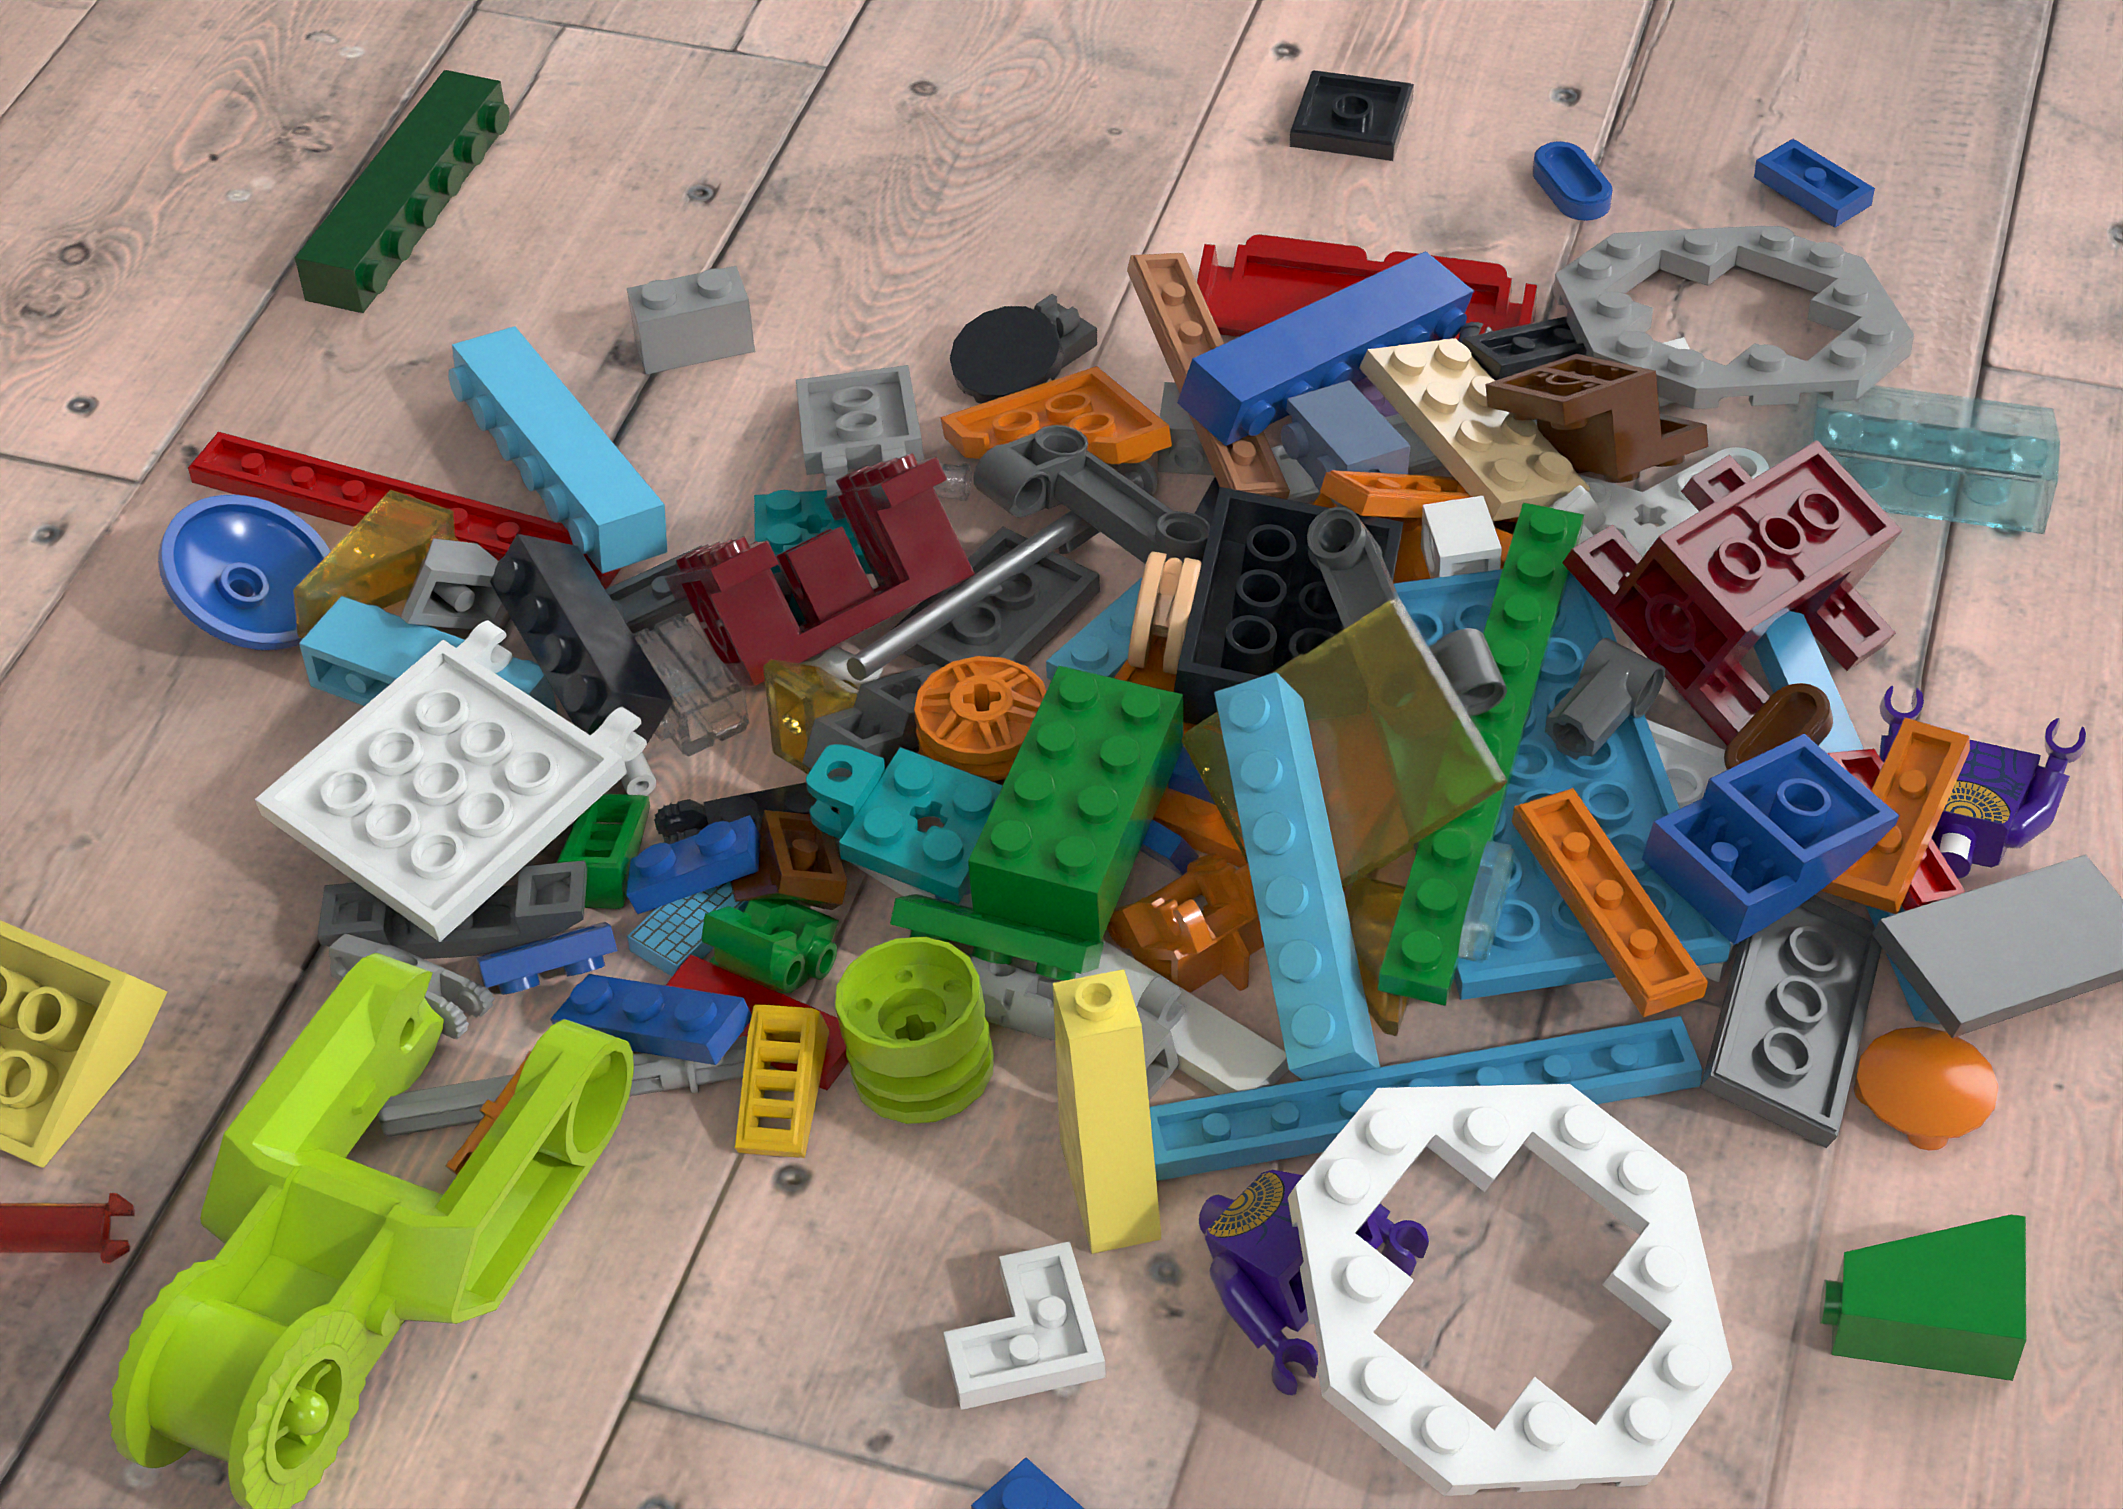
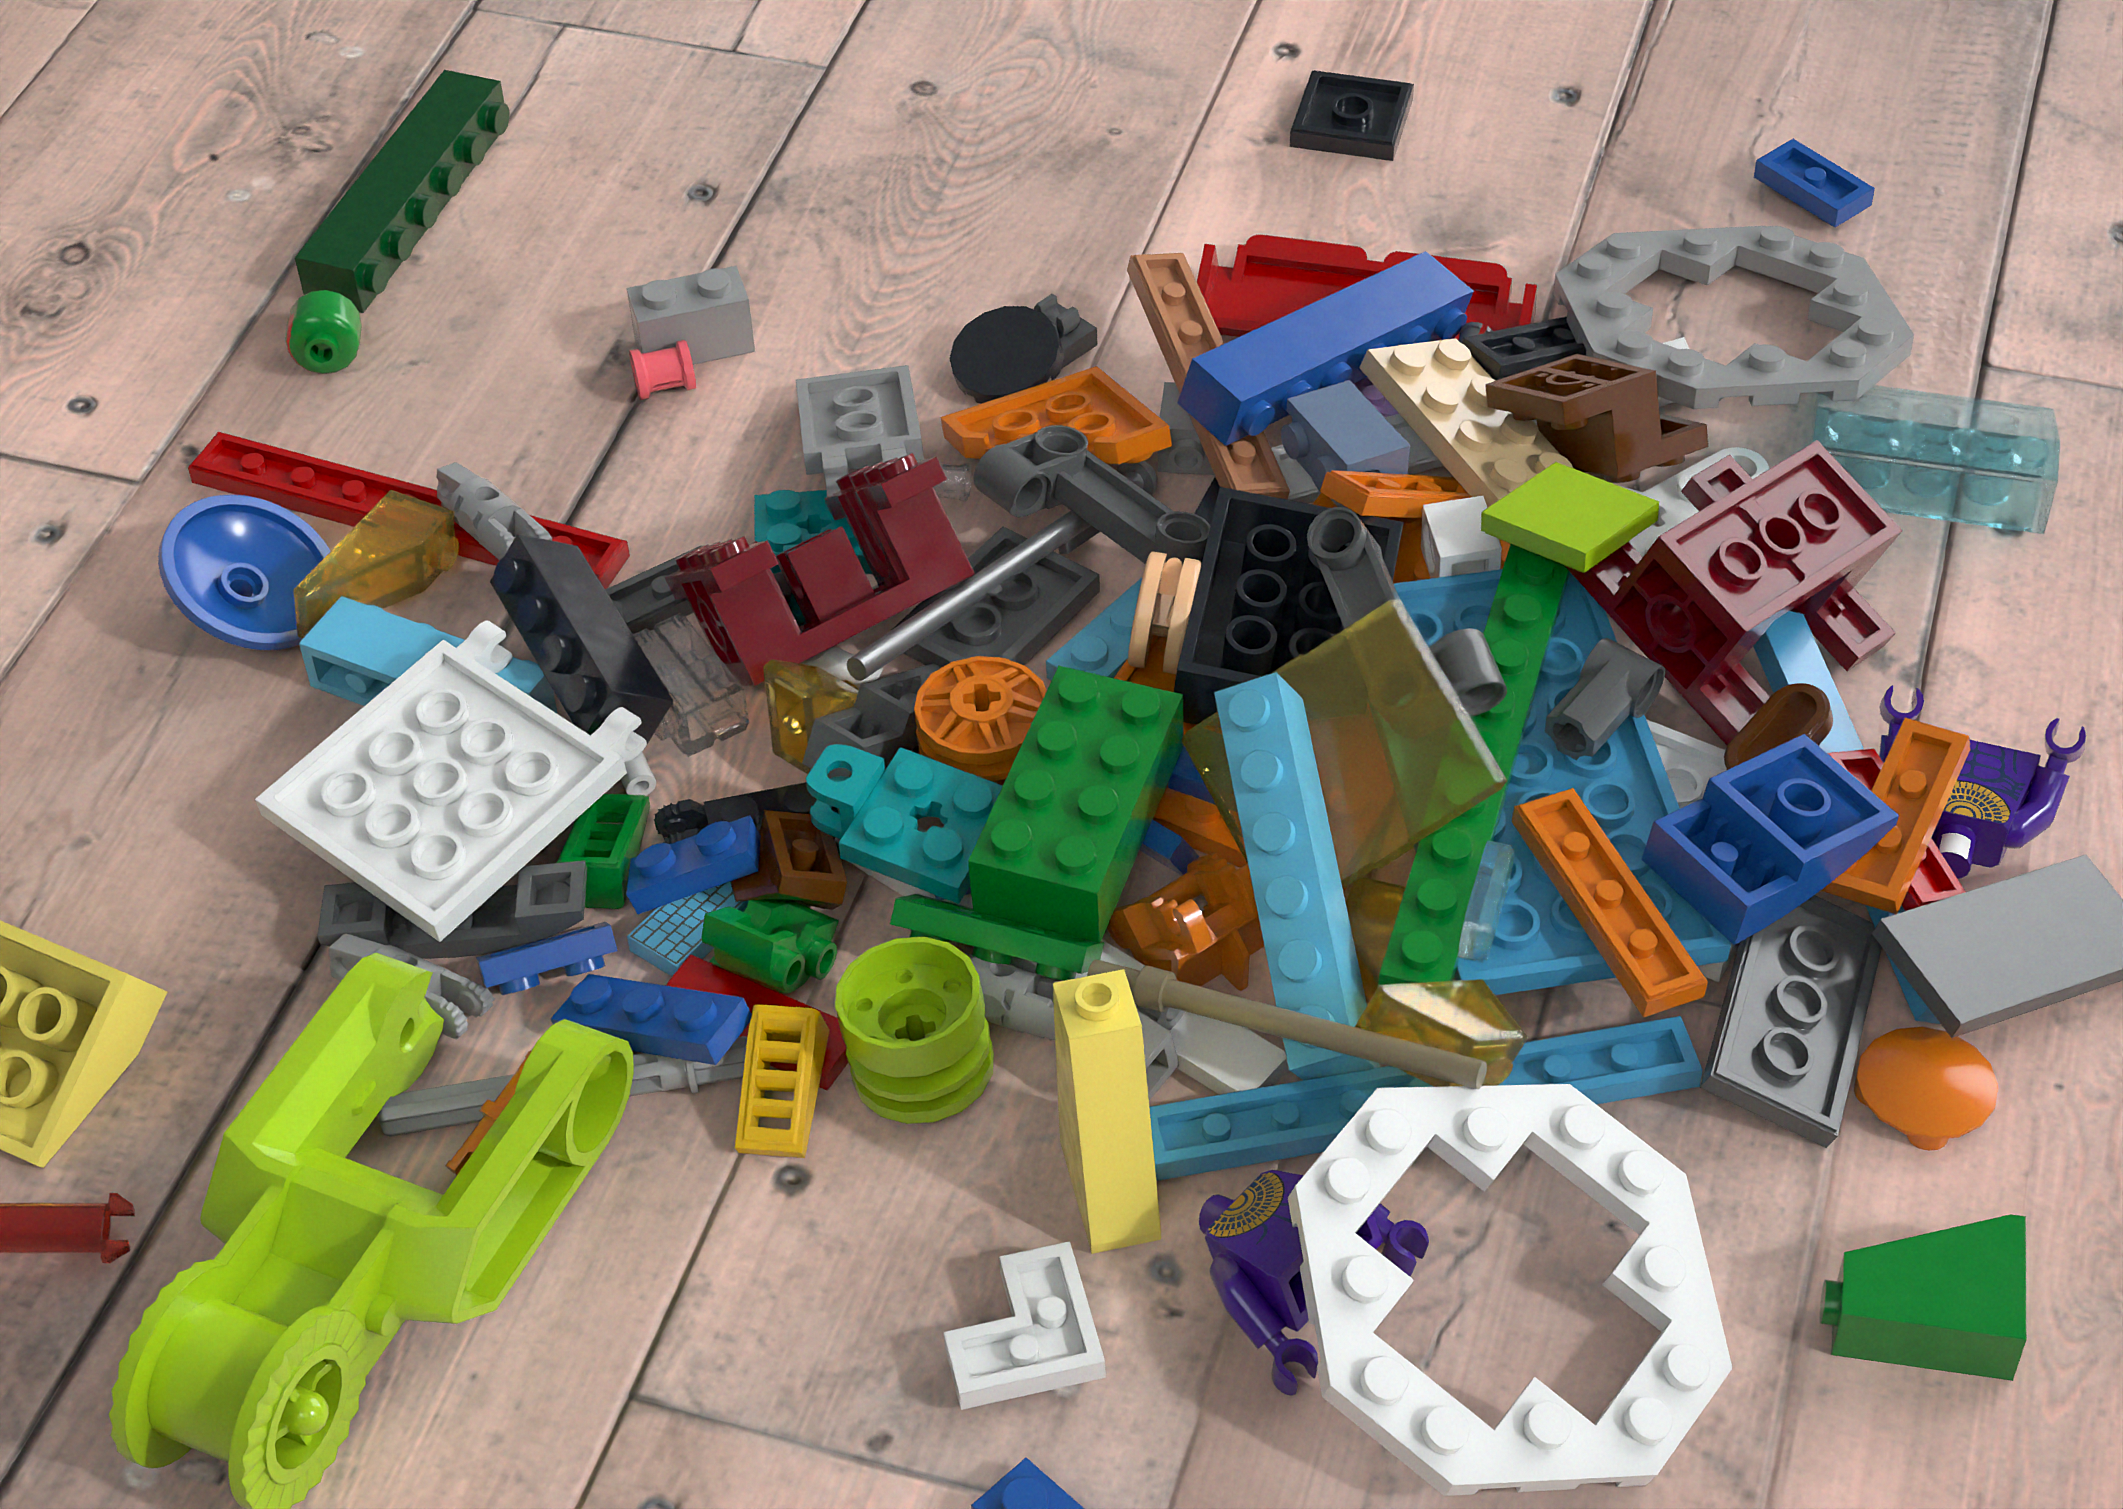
light grey slope [400,538,507,630] -> none
medium azure brick [448,326,667,574] -> none
blue tile [1533,141,1613,221] -> none
none -> green head [285,290,362,374]
none -> light grey hinge [436,462,552,560]
none -> coral bush [629,340,696,400]
none -> dark tan bar [1087,959,1487,1089]
none -> clear yellow slope [1355,979,1528,1087]
none -> lime tile [1481,462,1659,573]

